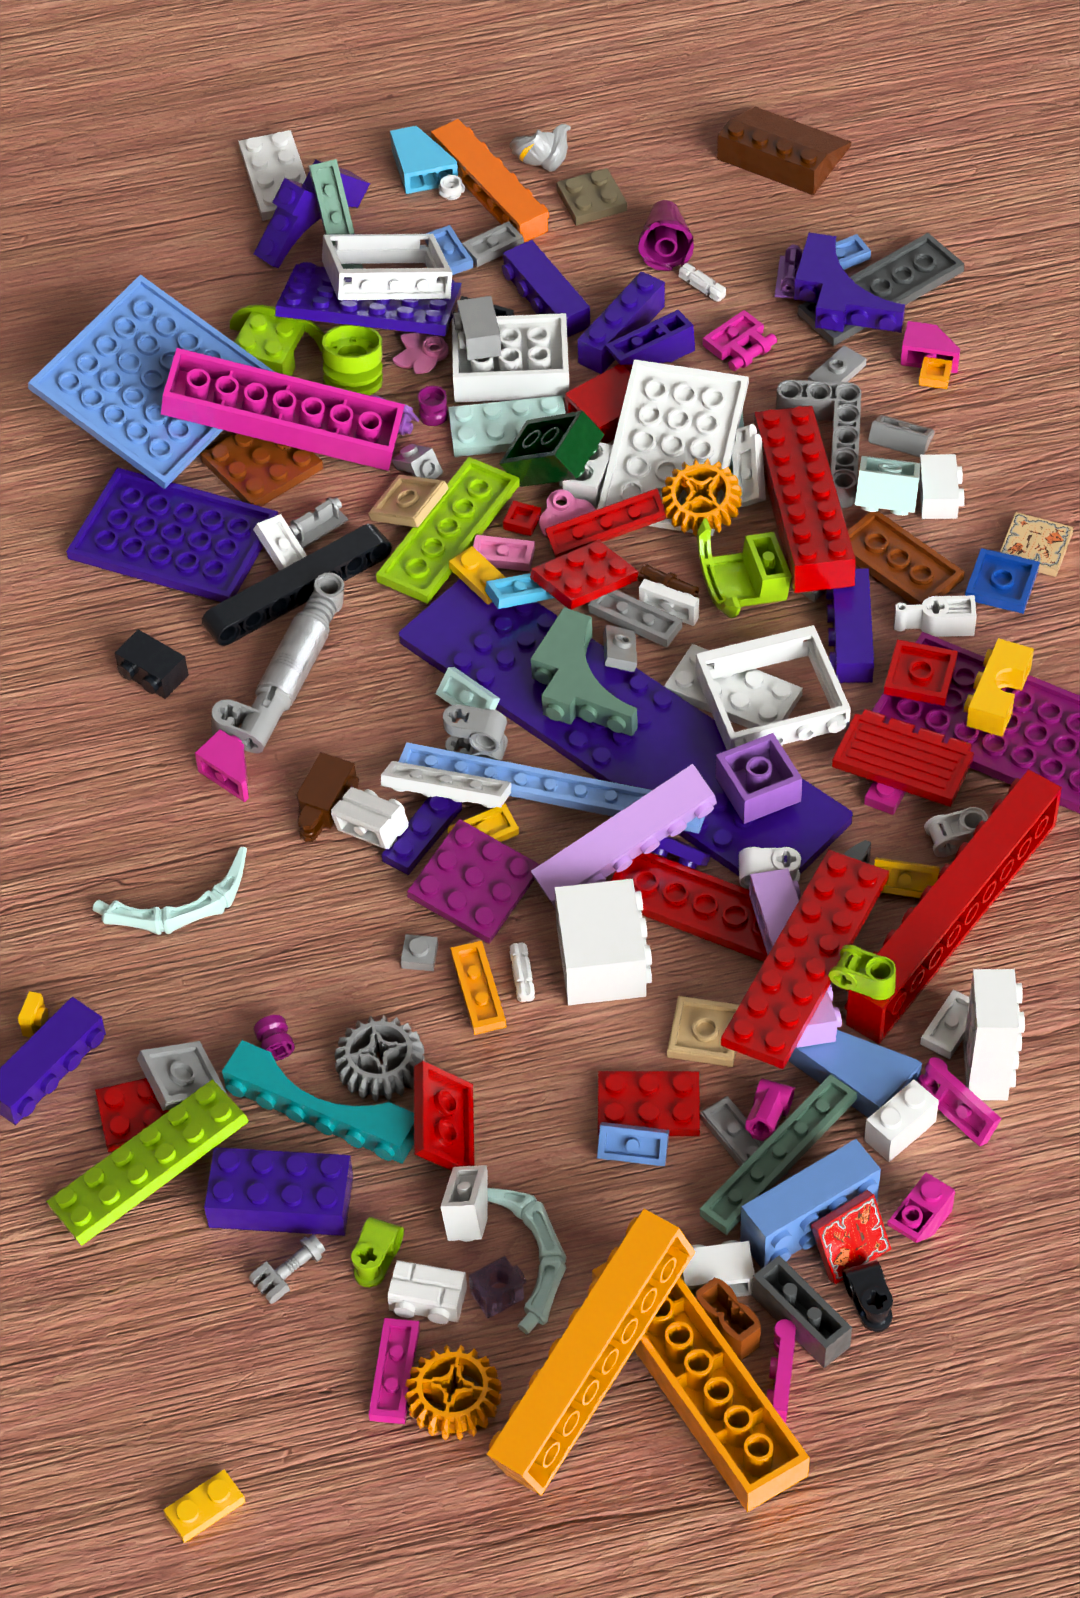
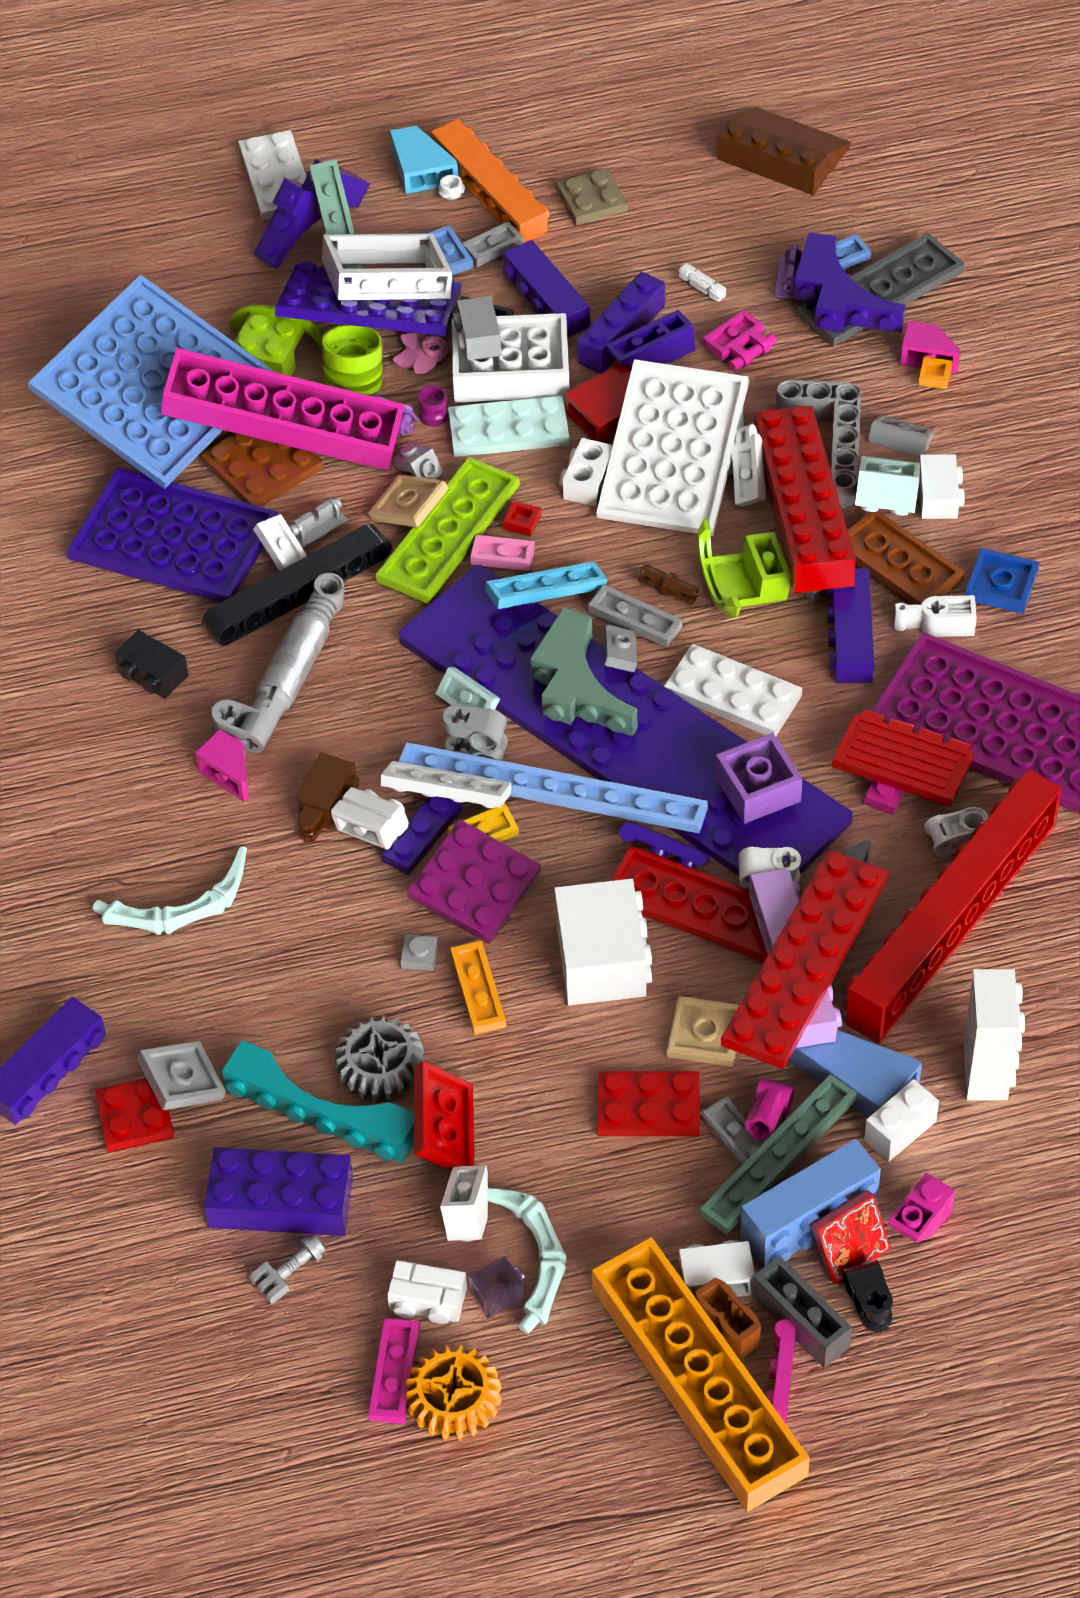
yellow plate [18,991,48,1038] -> none
lime plate [46,1079,249,1246] -> none
yellow plate [163,1469,245,1543] -> none
magenta wheel [253,1015,295,1061] -> none
lime piece [351,1217,404,1288] -> none
yellow plate [449,546,506,605] -> none
light orange brick [486,1208,695,1496] -> none
dark green brick [499,411,605,487] -> none
white axle [509,942,535,1003] -> none
light grey hair [510,124,571,172] -> none
red plate [530,540,639,610] -> none
lavender brick [531,764,717,909] -> none
bright pink plate [539,490,596,536] -> none
red plate [545,488,668,558] -> none
medium blue plate [597,1122,669,1167] -> none
magenta cone [638,200,694,271] -> none
white plate [639,579,699,626] -> none
light orange gear [661,458,742,537] -> none
white window [696,625,851,750] -> none
light grey plate [808,345,867,382] -> none
lime piece [828,945,896,1000] -> none
yellow plate [874,857,940,898] -> none
red plate [883,639,958,706] -> none
dark pink plate [917,1057,1002,1147] -> none
white plate [920,989,969,1059] -> none
yellow arch [963,638,1034,737] -> none
tan tile [1000,512,1074,577] -> none

